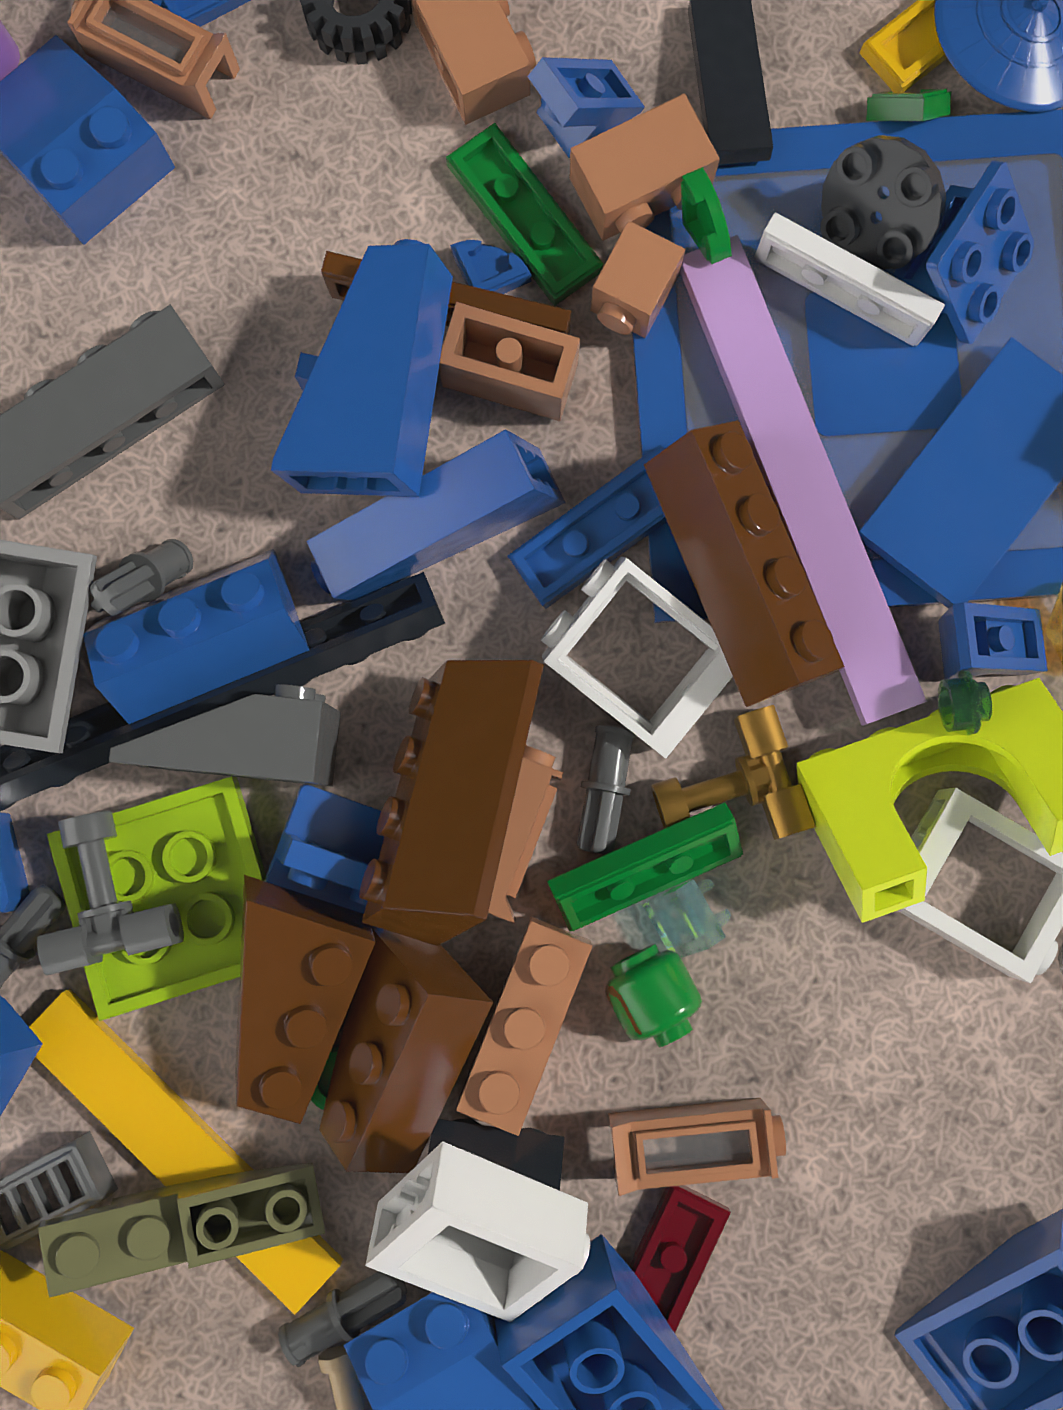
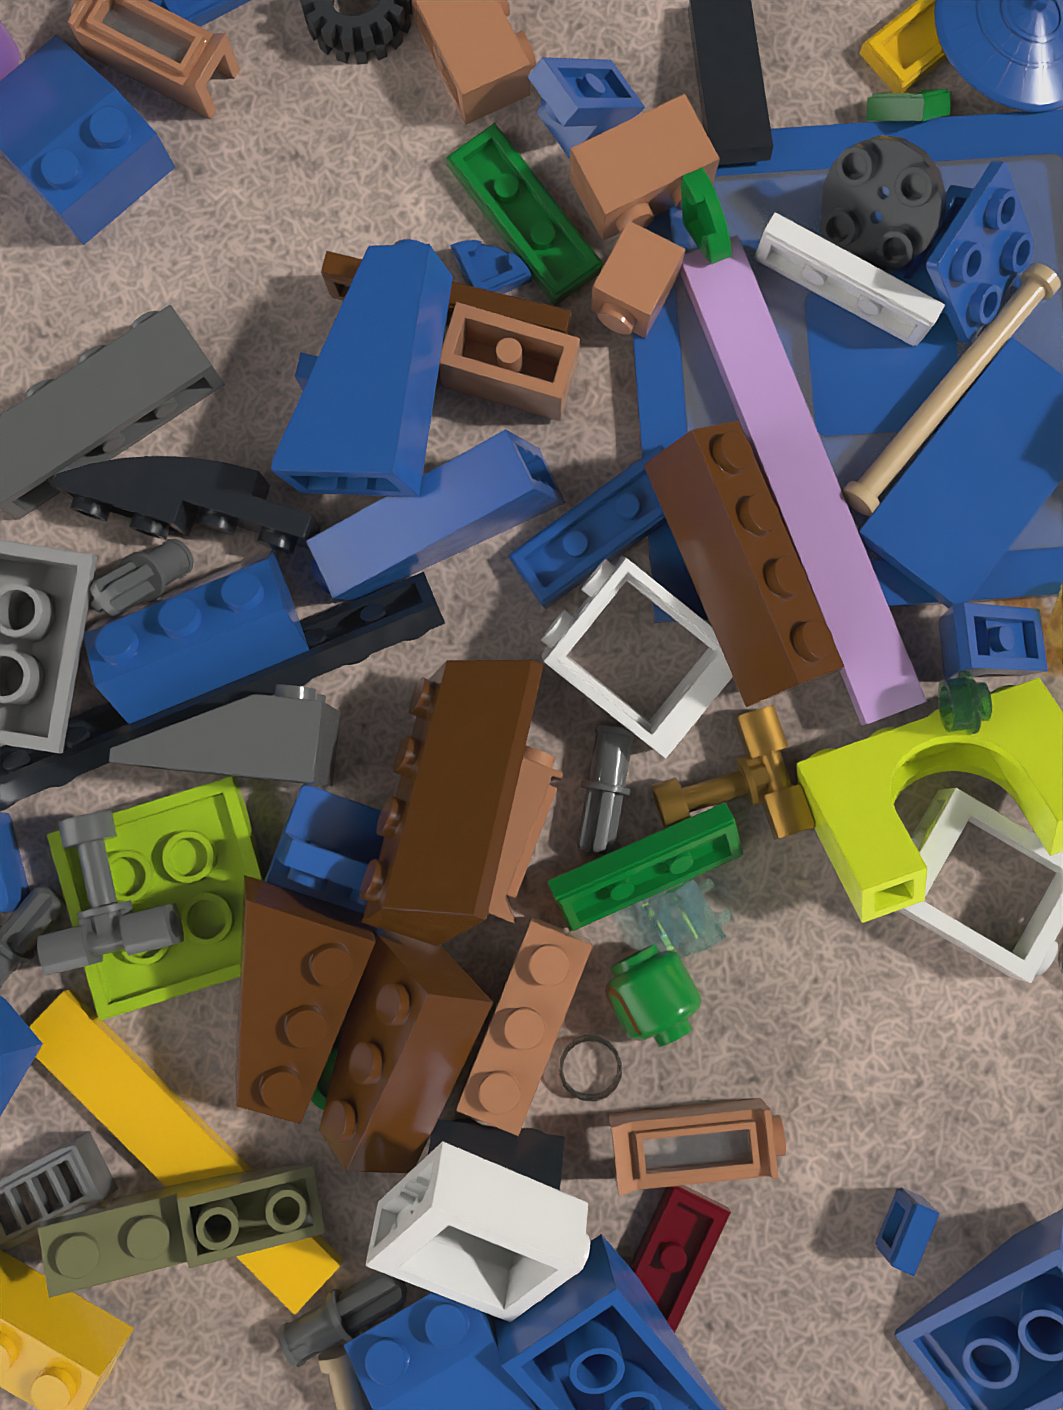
none -> black slope [52,456,321,554]
none -> clear smoke axle [559,1035,622,1102]
none -> tan bar [842,263,1061,516]
none -> blue tile [875,1187,940,1276]

